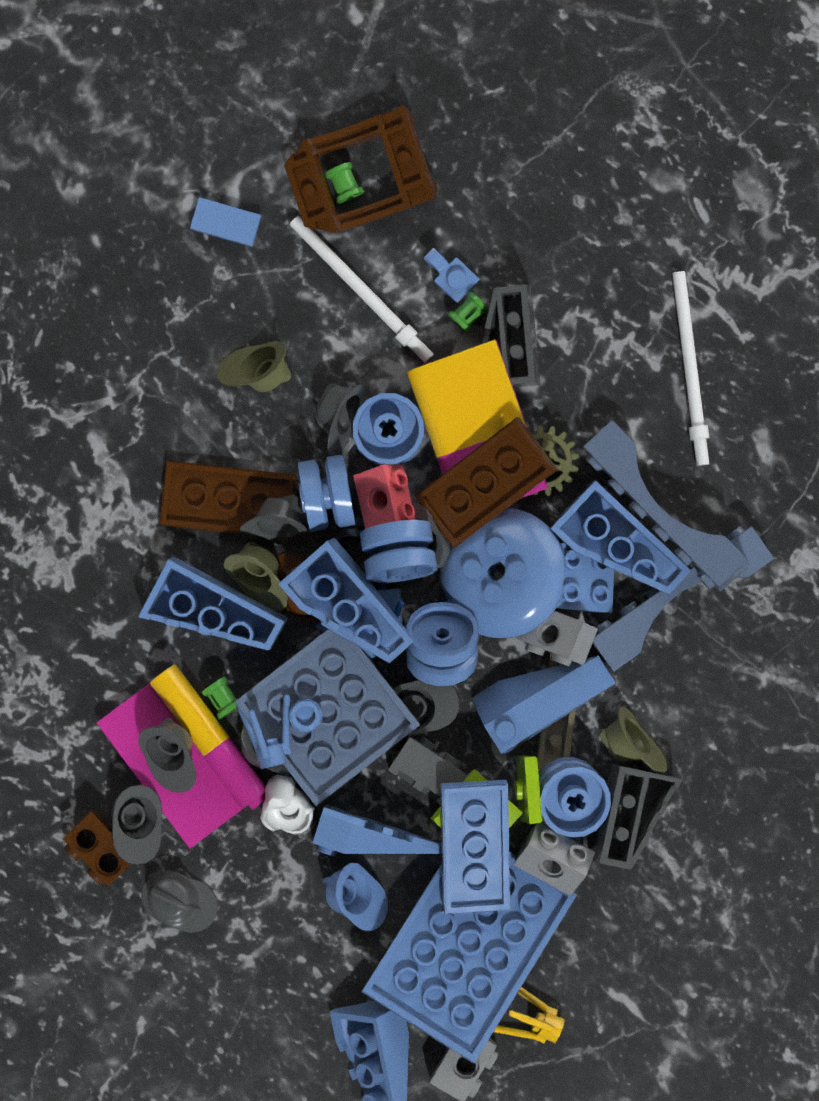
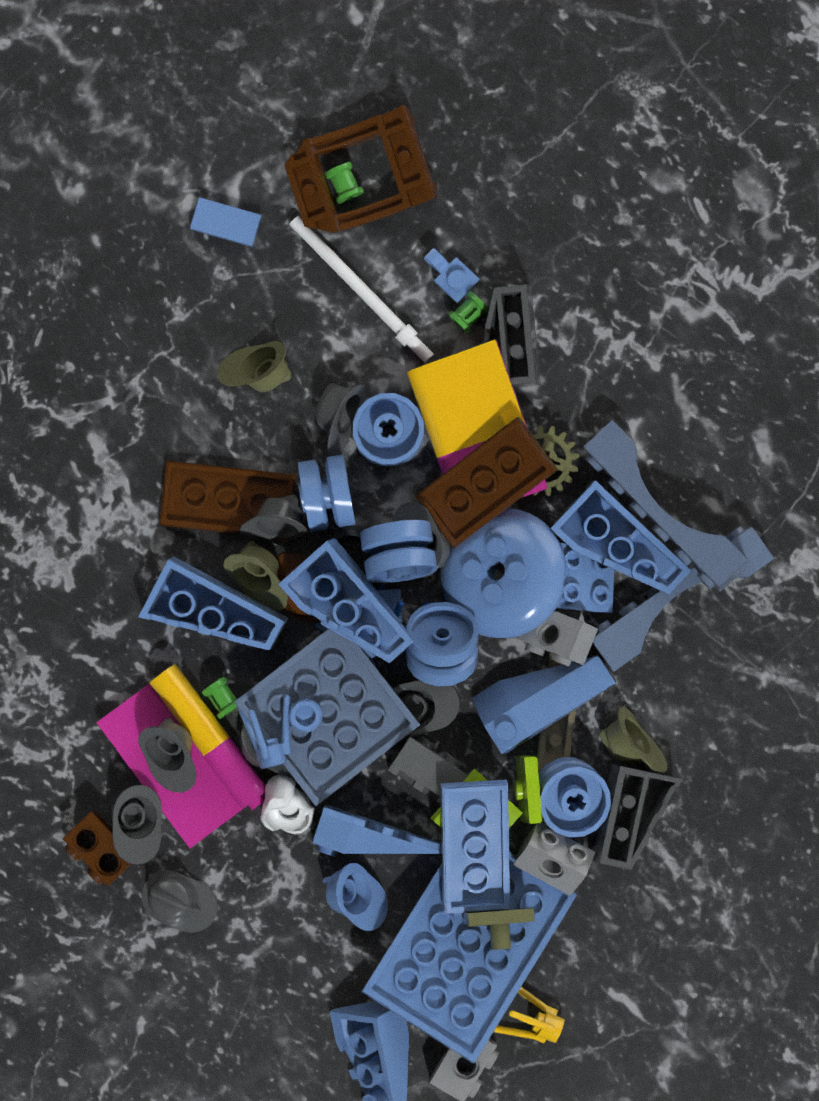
coral brick [353,464,416,529] -> none
white bar [672,271,709,466] -> none
none -> olive tile [463,908,535,950]

